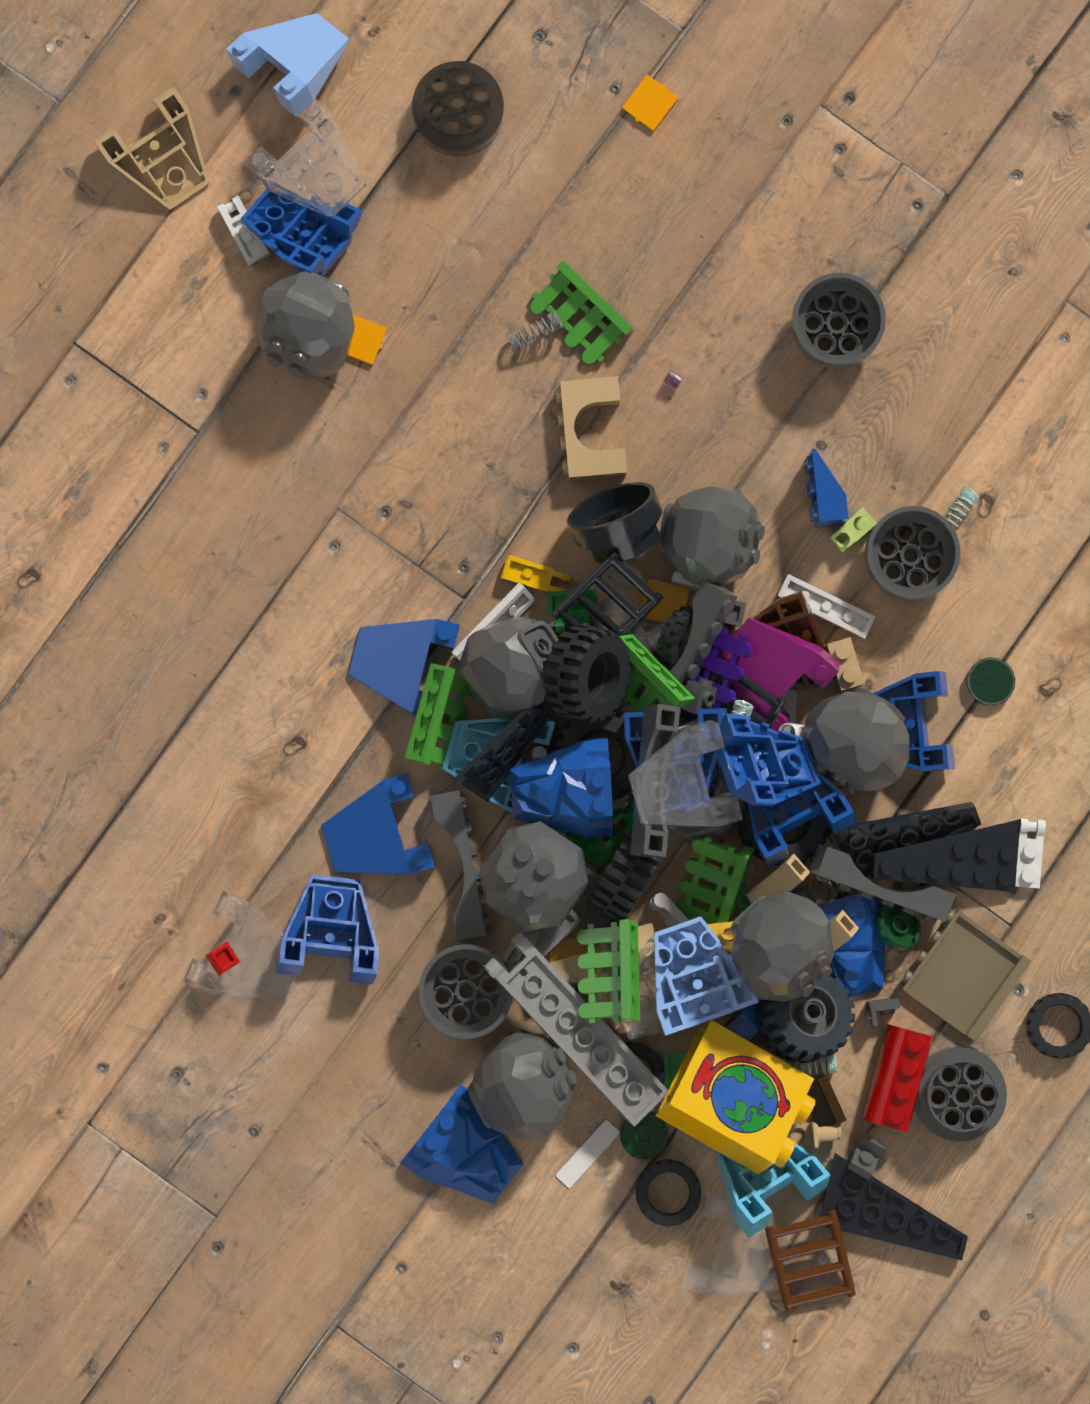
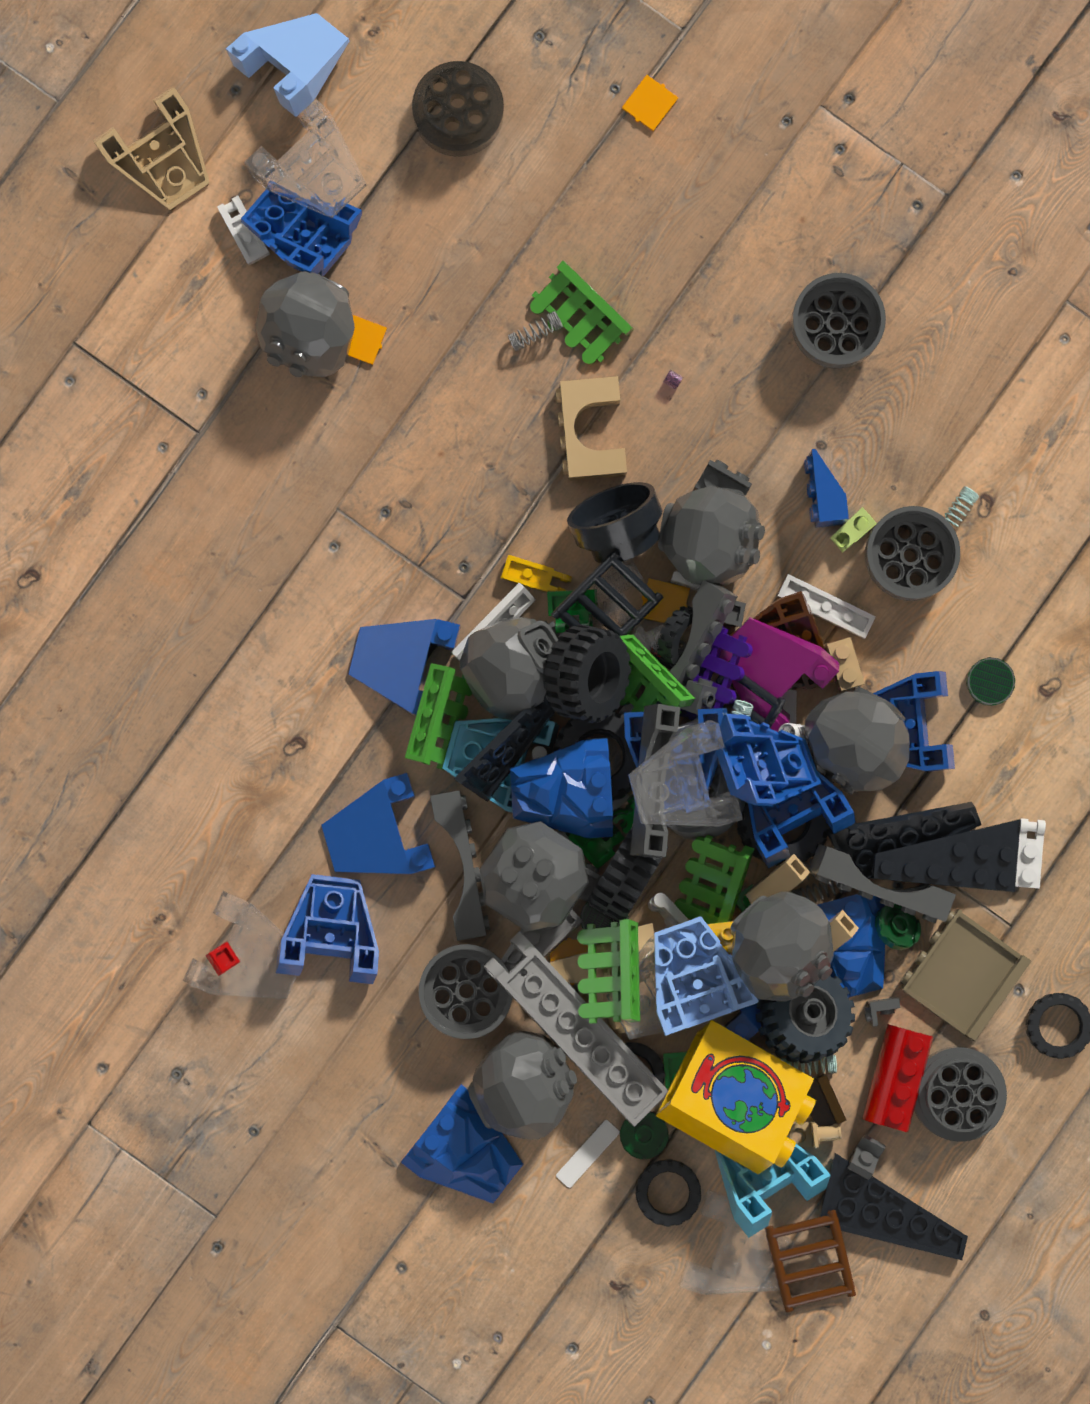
none -> dark grey bracket [694,460,752,496]

